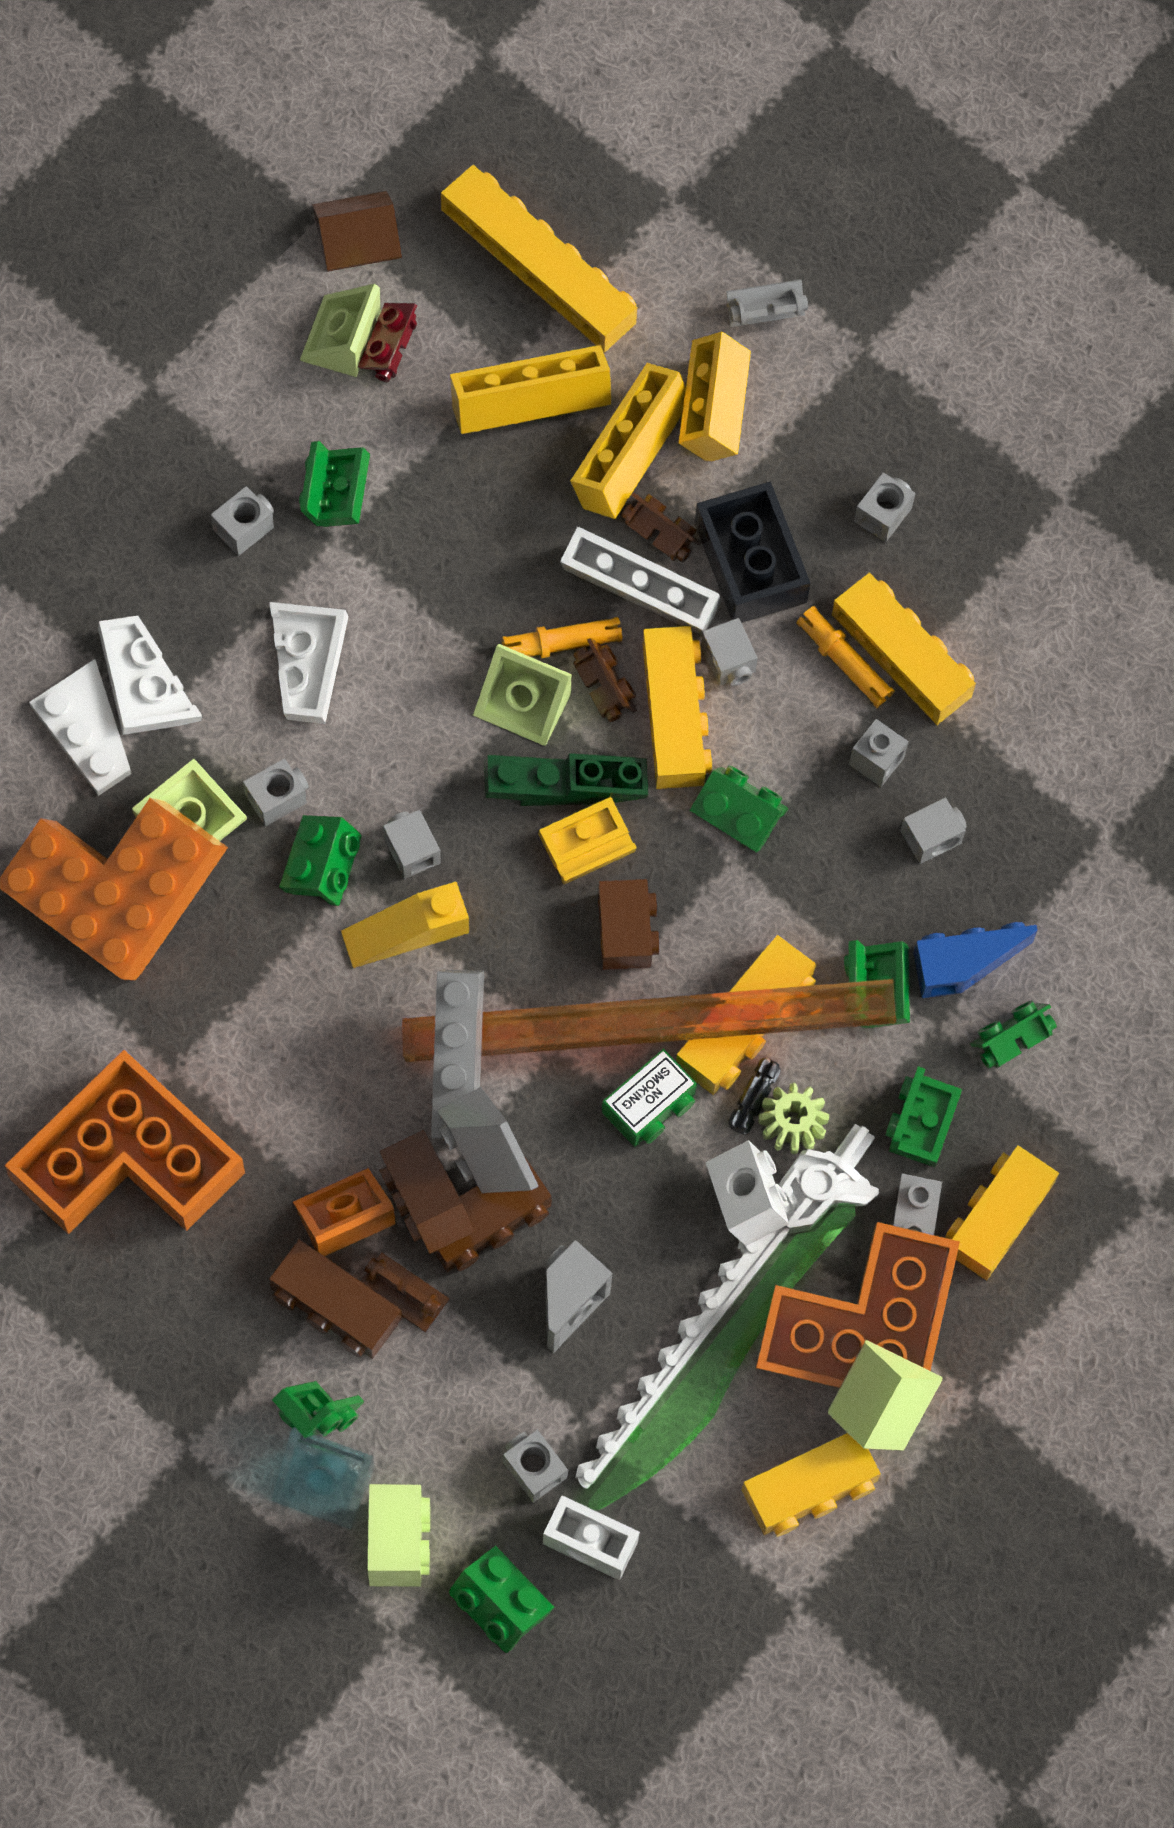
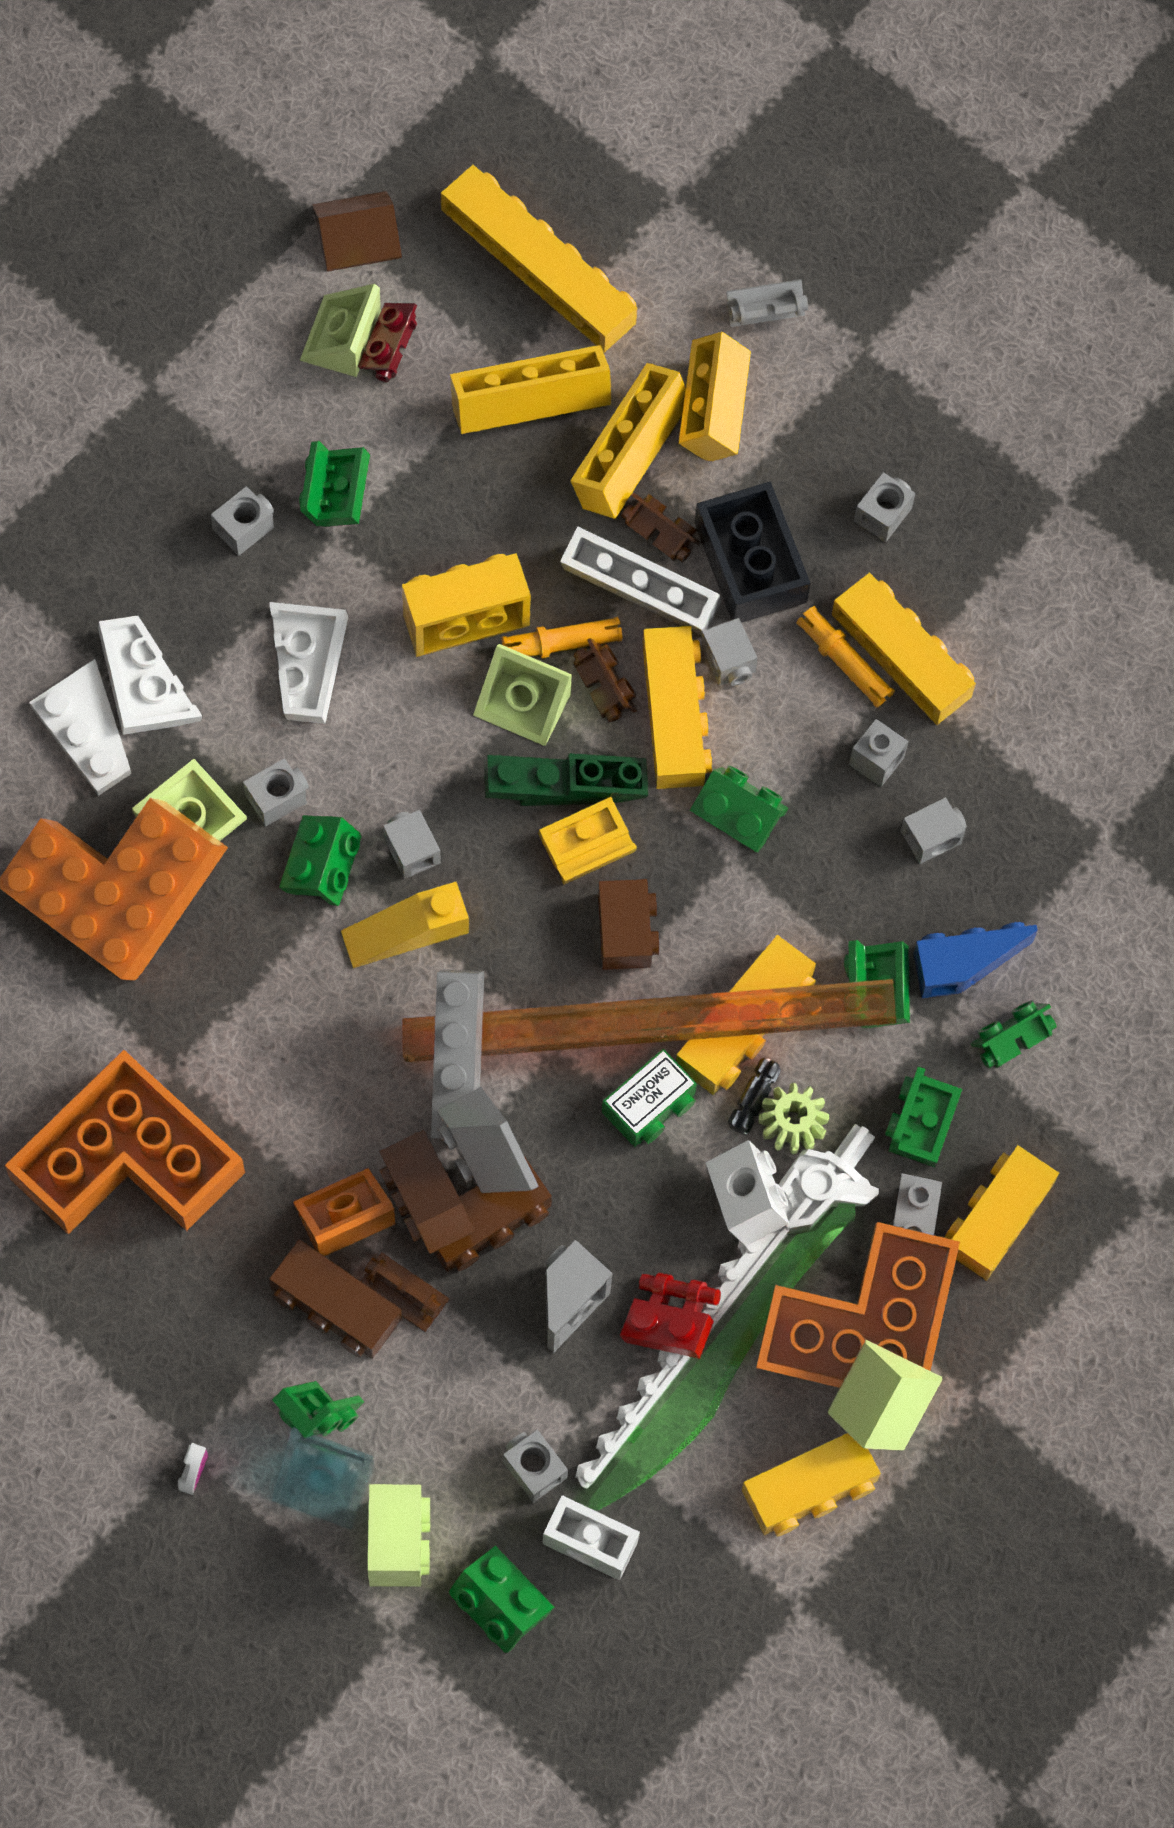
none -> white tile [178,1443,208,1495]
none -> yellow brick [402,553,531,657]
none -> red plate [620,1273,721,1359]

